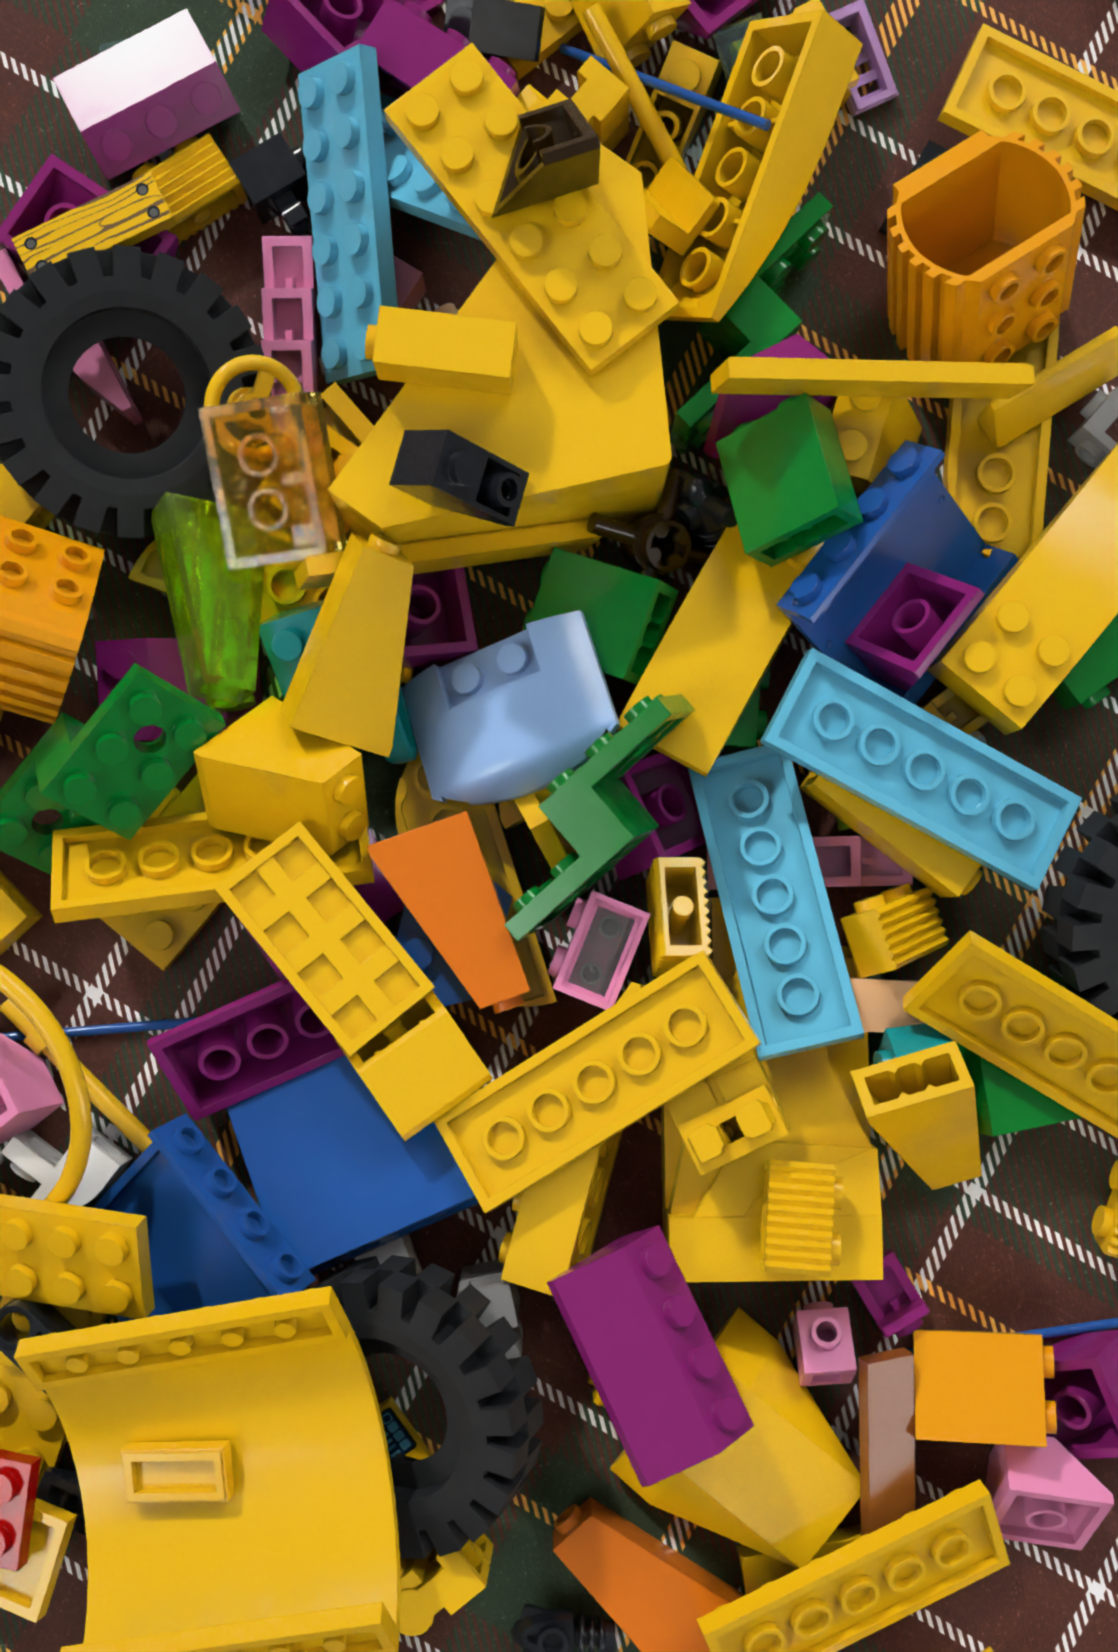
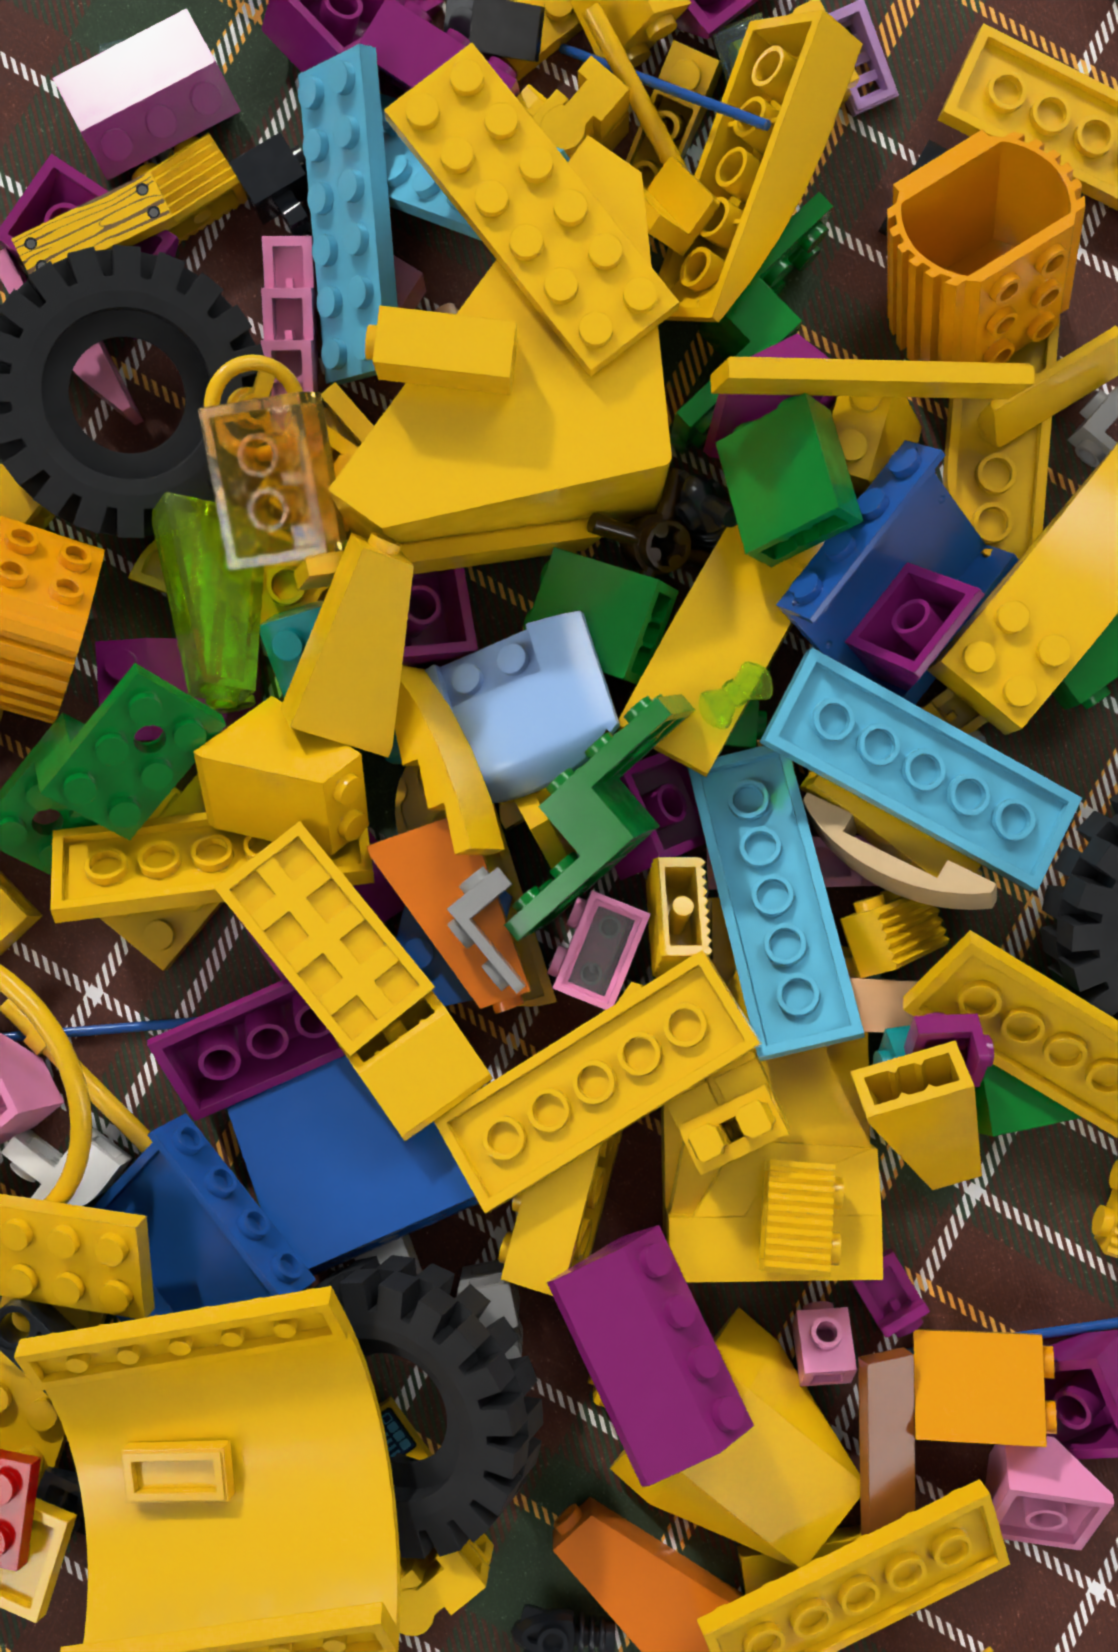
black slope [389,430,529,527] -> none
dark brown slope [491,98,600,218] -> none
none -> yellow slope [395,665,505,856]
none -> light grey bracket [447,866,526,994]
none -> clear neon green piece [698,661,773,730]
none -> tan slope [803,792,997,910]
none -> magenta bracket [904,1012,994,1087]

